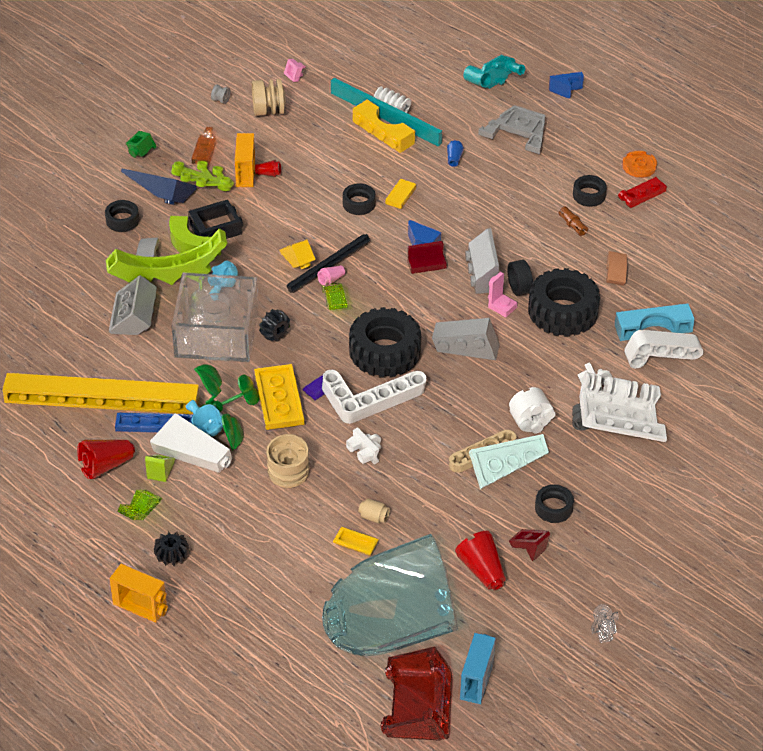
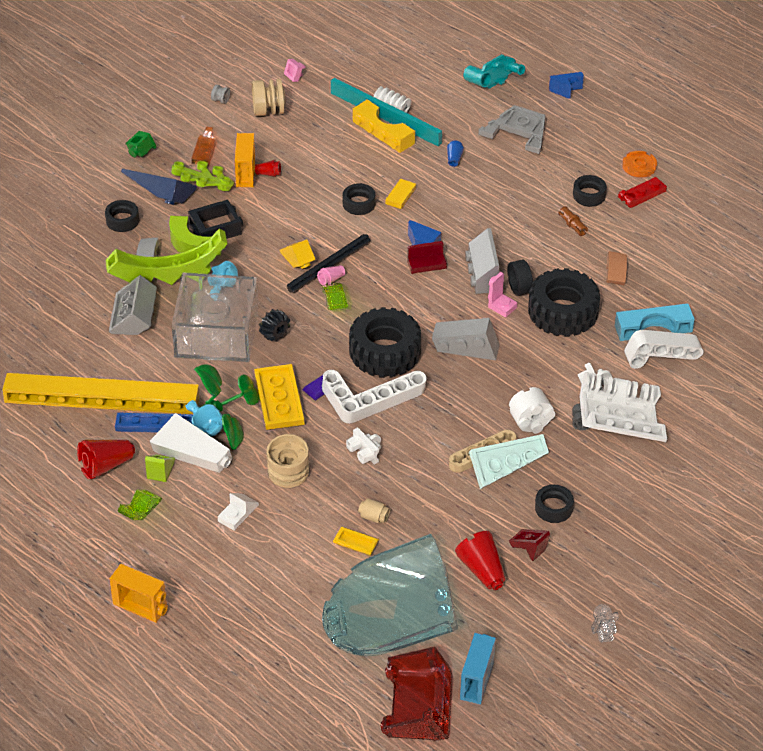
black gear [153,531,189,566] -> none
none -> white slope [218,493,259,530]

